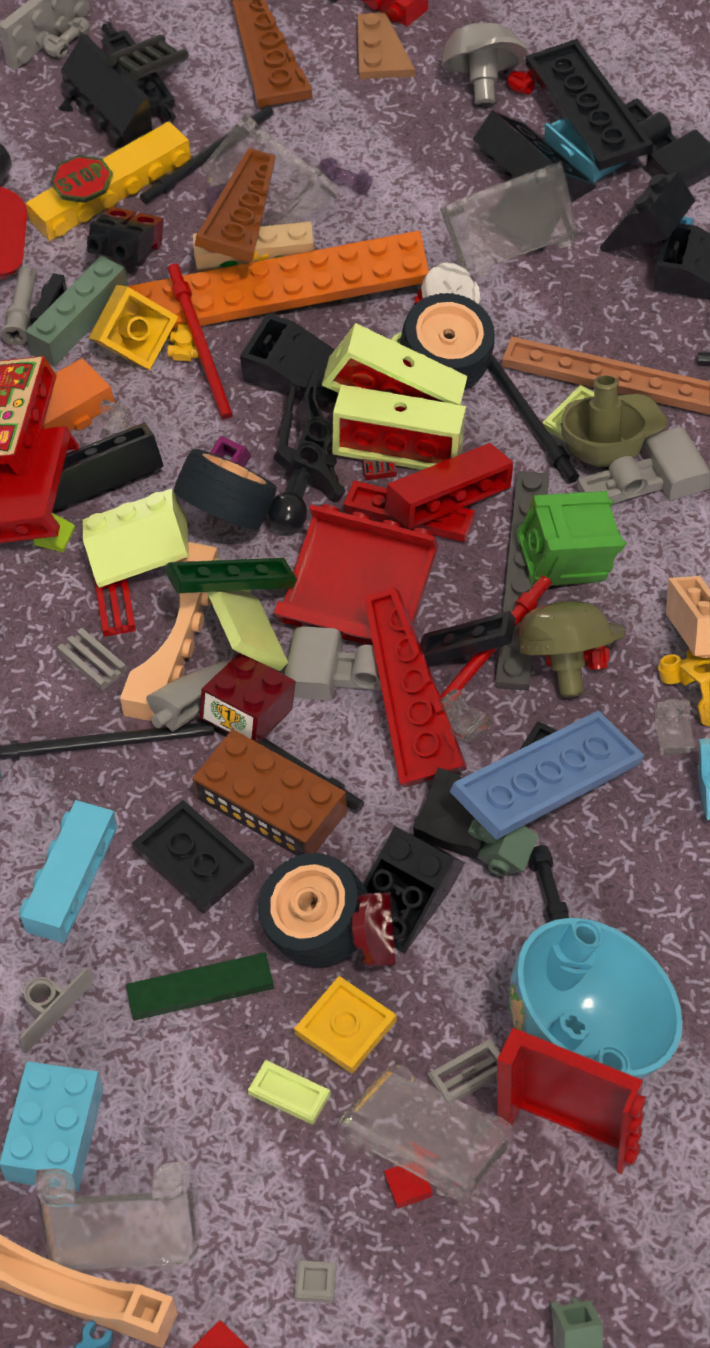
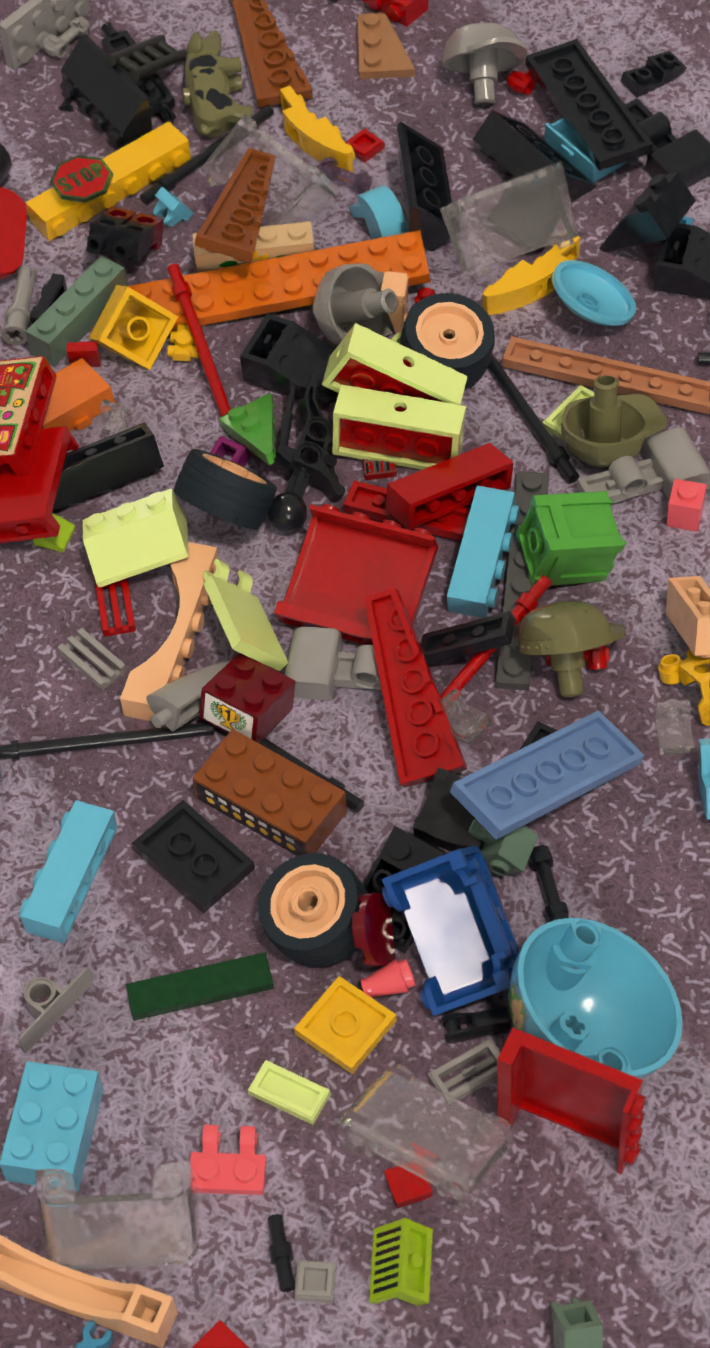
dark green tile [165,558,297,594] -> none
white tile [421,263,480,304] -> none
none -> red tile [67,341,101,367]
none -> medium azure tile [153,187,194,227]
none -> olive animal [182,30,253,138]
none -> coral plate [188,1125,267,1195]
none -> bright green wing [219,393,276,465]
none -> black bar [267,1214,295,1292]
none -> yellow slope [280,86,355,174]
none -> light grey piece [312,264,398,345]
none -> red tile [345,128,385,163]
none -> medium azure brick [349,185,409,239]
none -> coral cone [360,958,416,998]
none -> lime panel [369,1218,433,1306]
none -> light nougat slope [381,271,409,334]
none -> blue windscreen [382,846,520,1016]
none -> black slope [397,122,457,251]
none -> black bar [441,1007,510,1044]
none -> medium azure brick [447,486,520,618]
none -> yellow slope [482,232,580,315]
none -> medium azure dish [552,260,636,326]
none -> black slope [621,51,687,97]
none -> coral brick [667,479,707,532]

